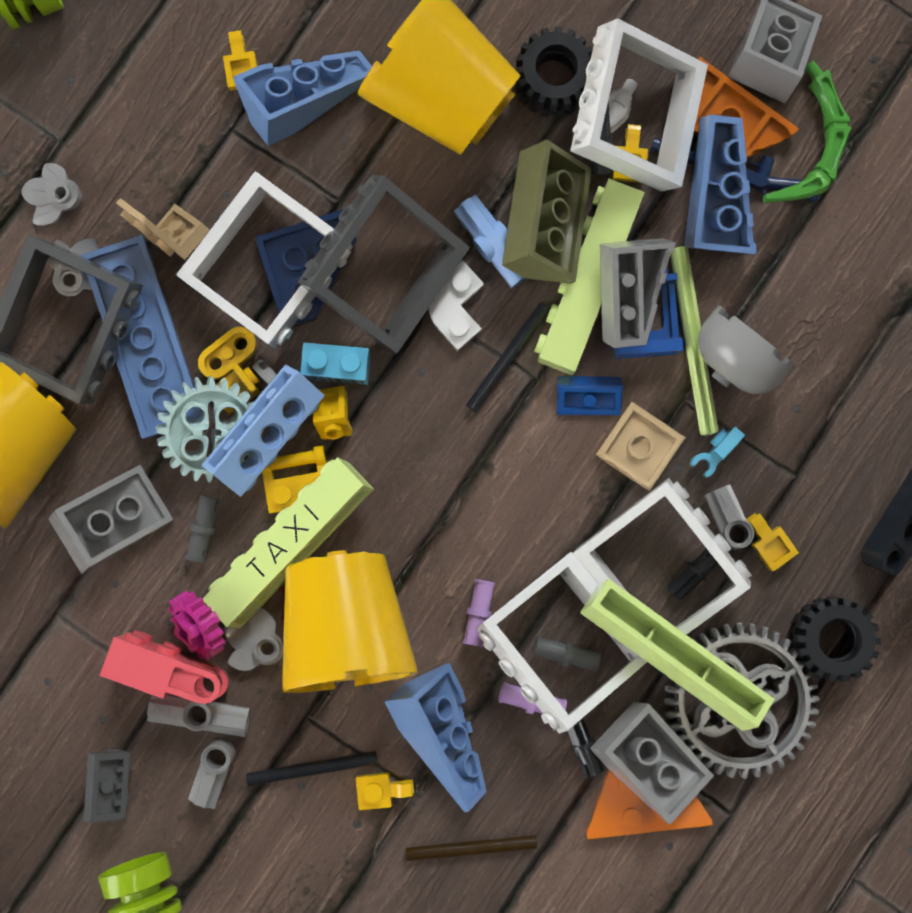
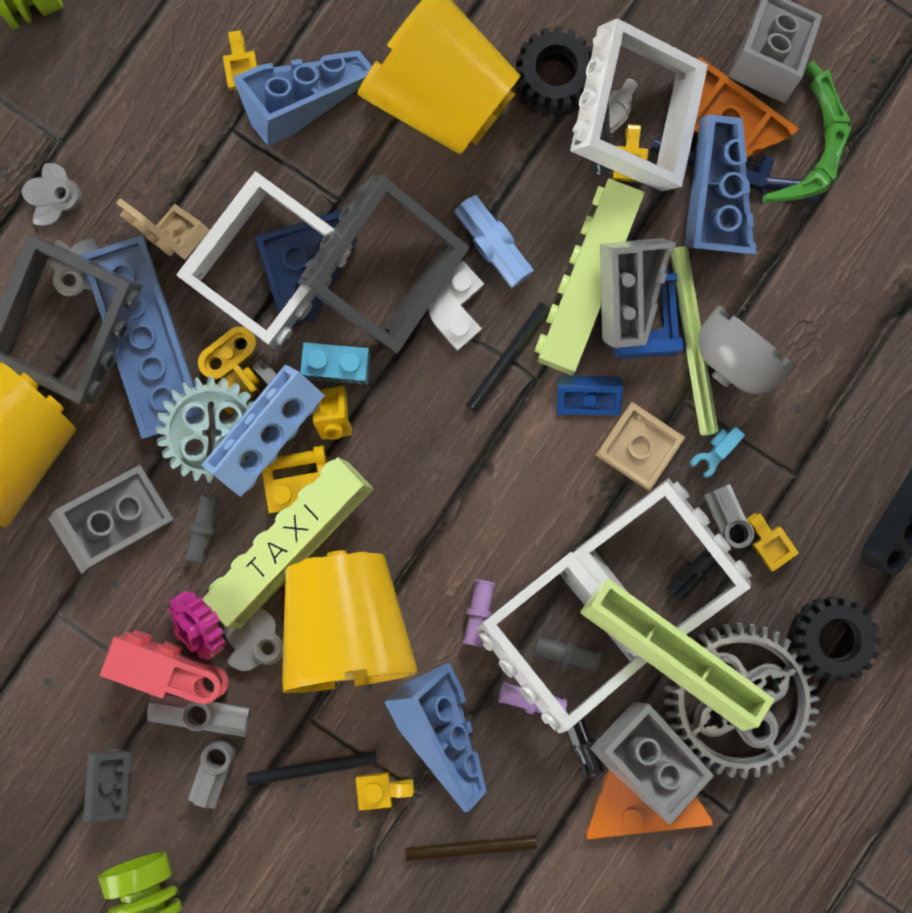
olive slope [502,139,592,283] -> none

